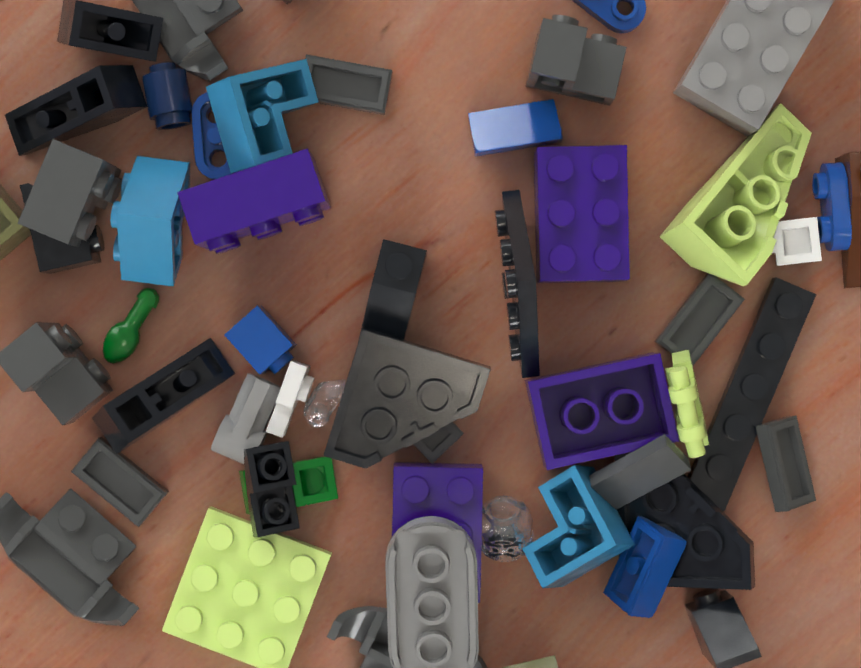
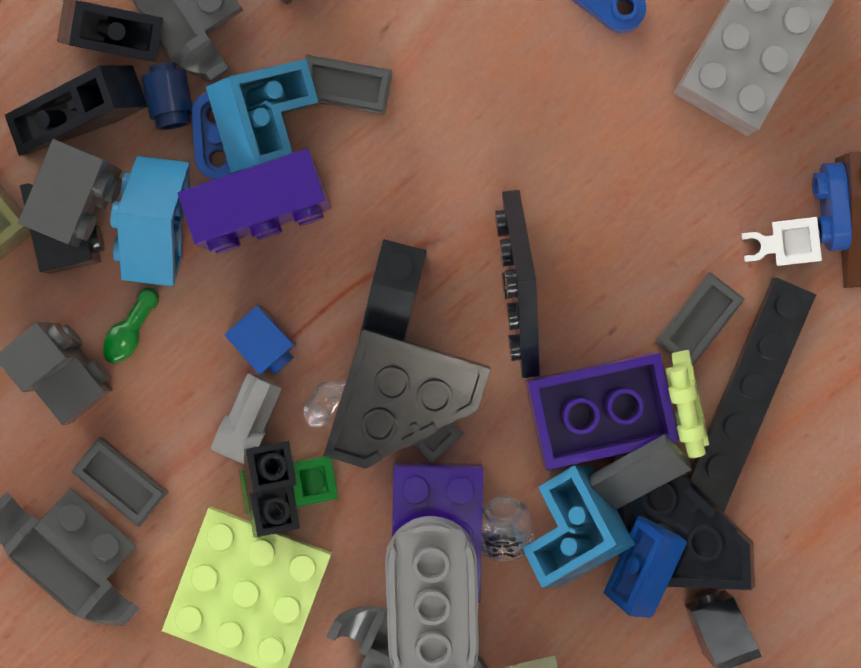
black slope [92,338,235,454] -> none
white plate [266,360,314,438] -> none
slope [468,99,563,157] -> none
dark grey brick [525,15,627,106] -> none
dark purple brick [534,145,630,283] -> none
yellowish green wedge [660,103,812,286] -> none
dark grey tile [755,415,816,512] -> none

